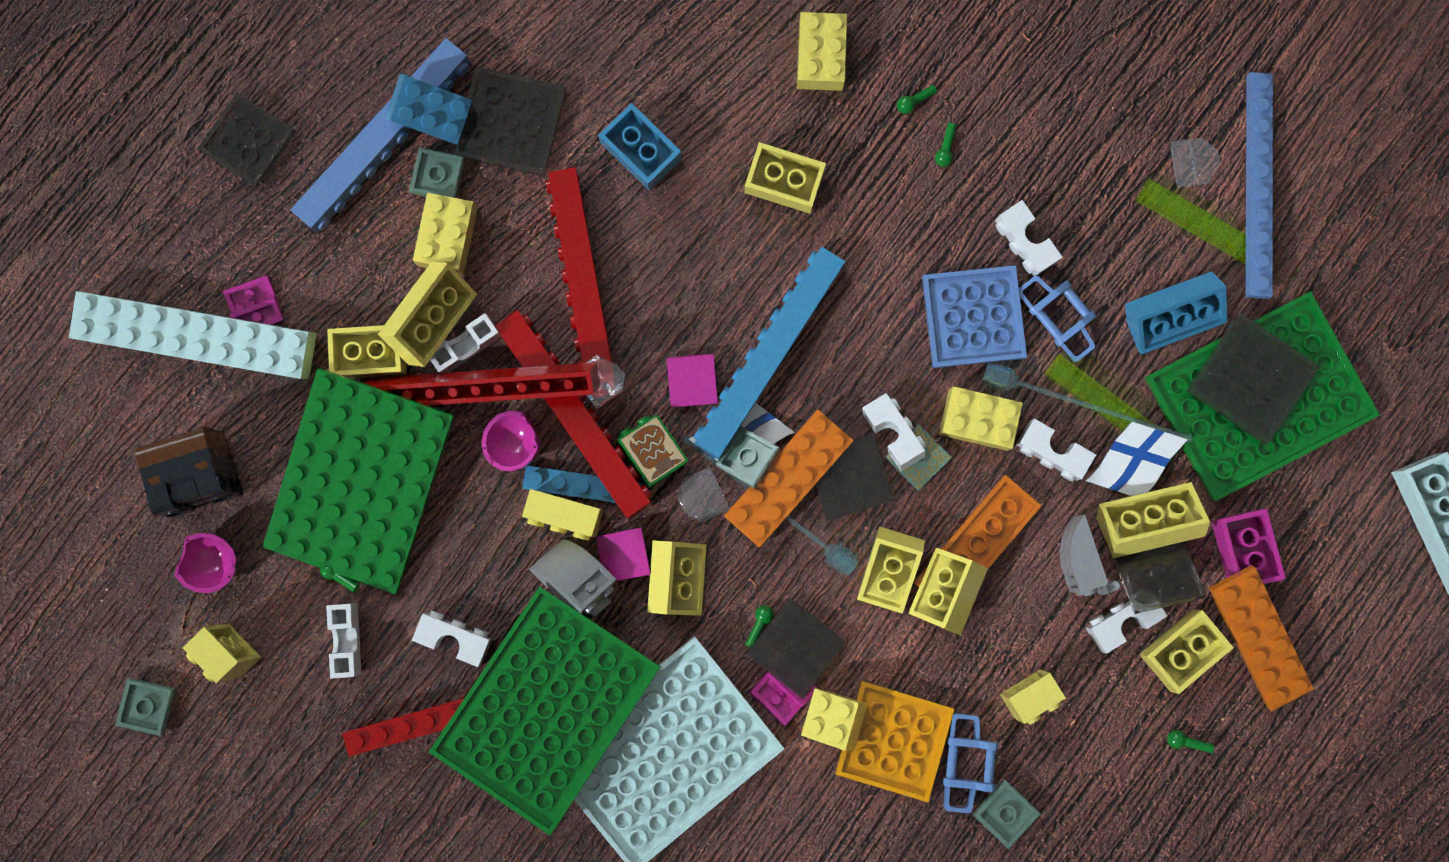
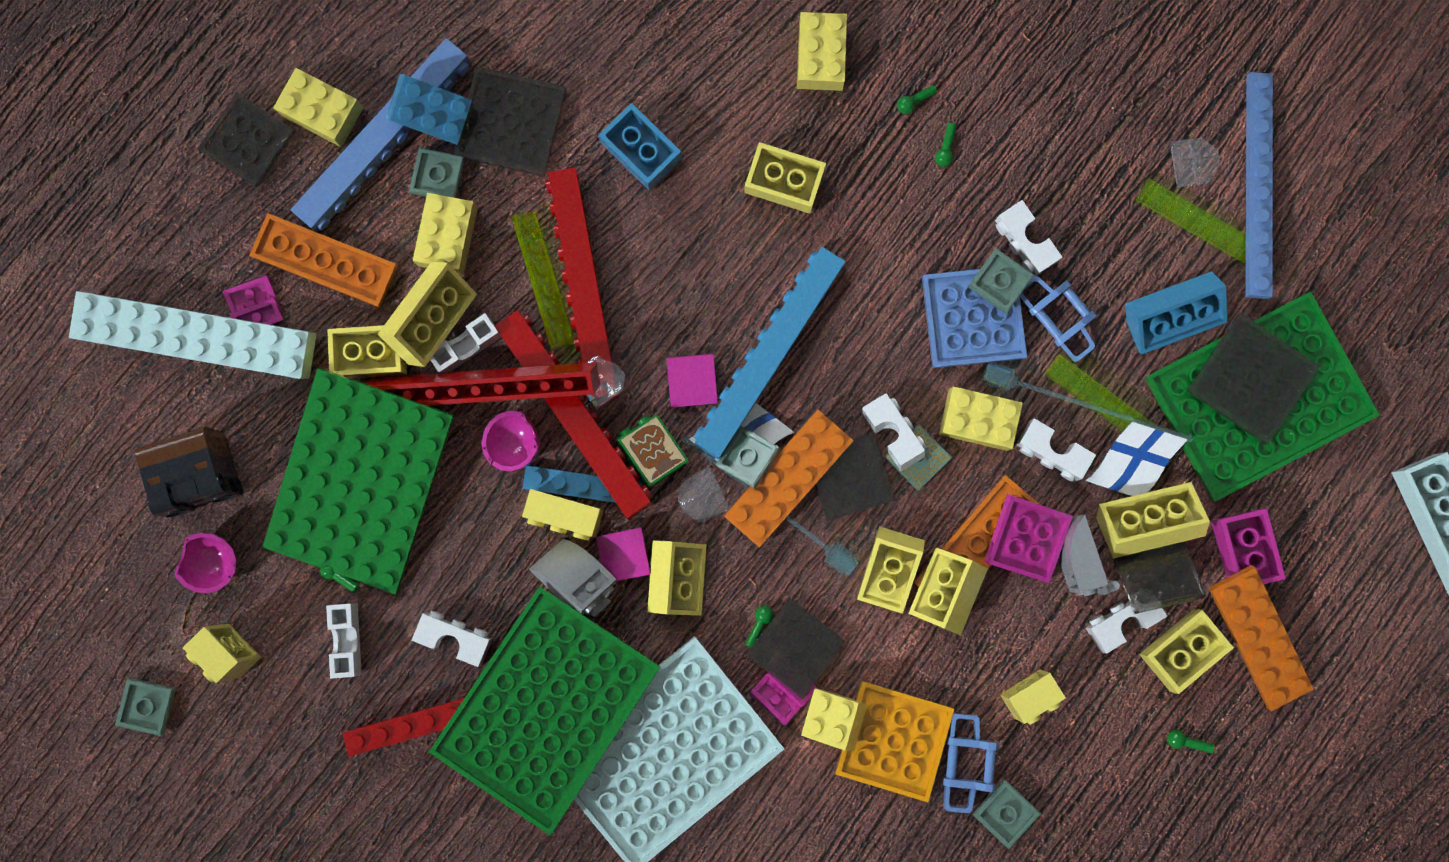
none -> orange plate [249,213,398,308]
none -> light yellow brick [273,68,364,147]
none -> clear neon green plate [511,212,575,349]
none -> sand green plate [968,248,1034,314]
none -> dark pink plate [984,494,1073,583]

